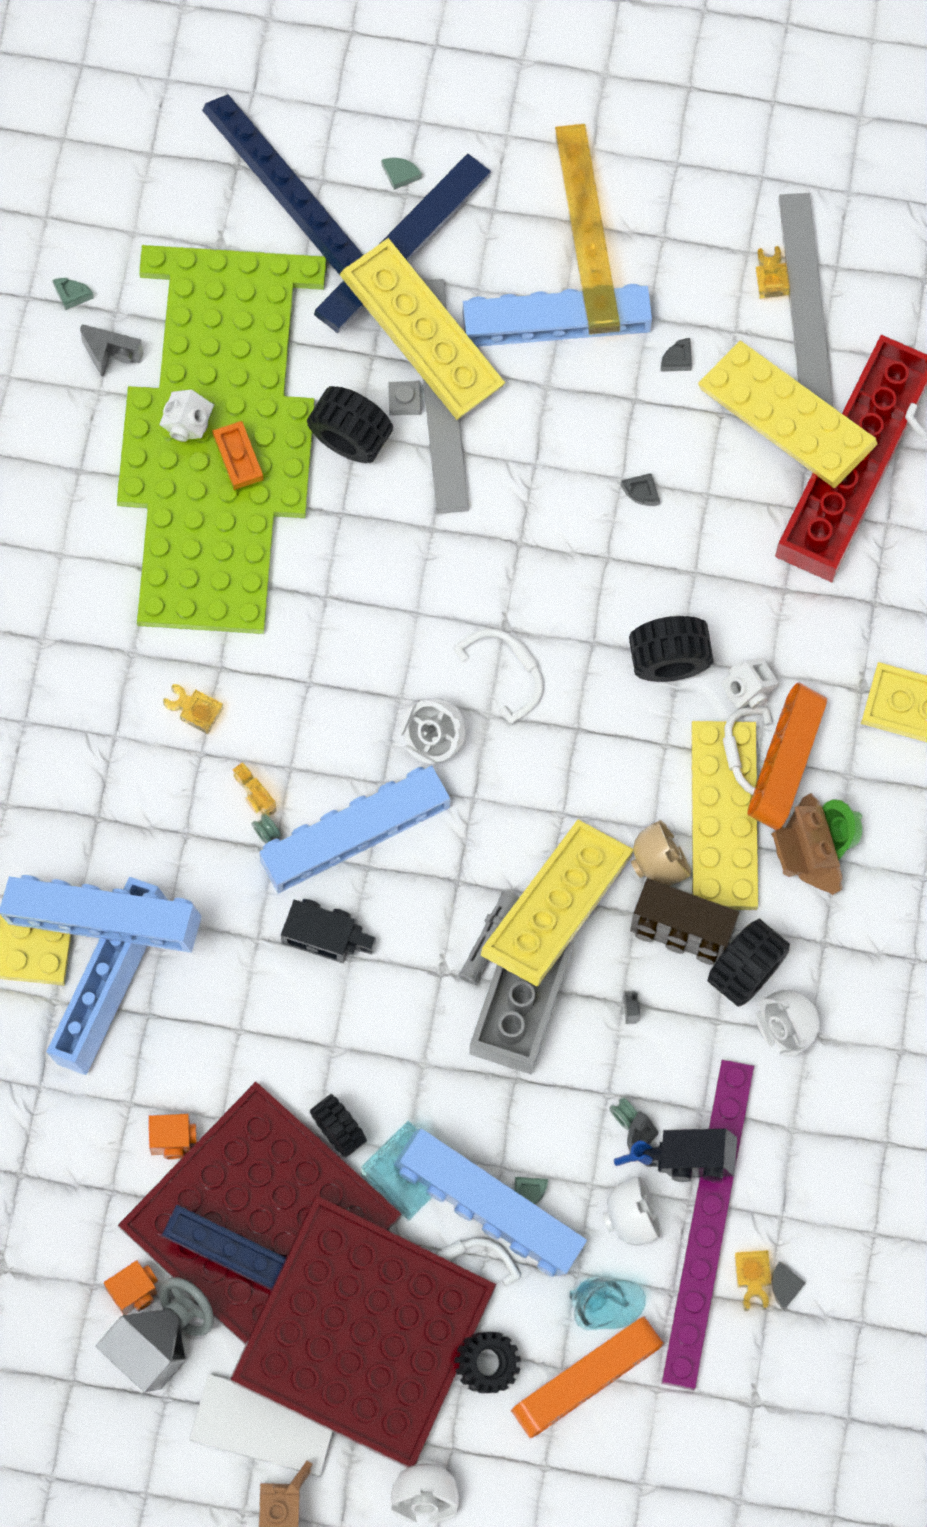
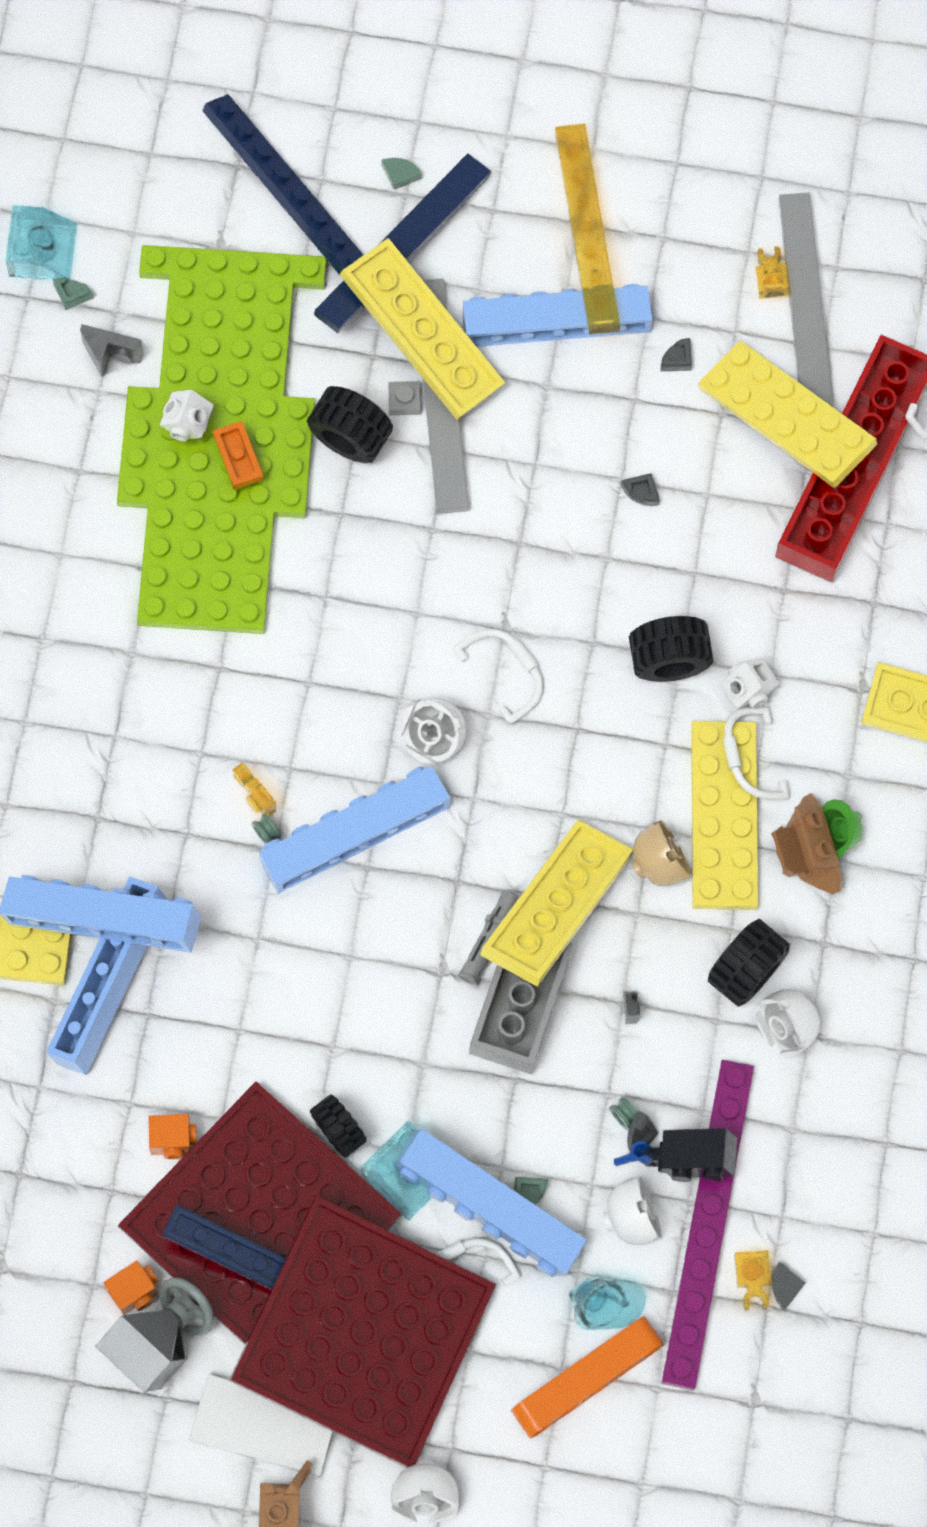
clear yellow plate [163,684,224,734] -> none
black hinge [281,899,376,963] -> none
black tyre [455,1332,521,1393] -> none
dark brown brick [630,878,740,965] -> none
orange beam [747,682,827,830] -> none
none -> clear light blue slope [5,205,77,280]

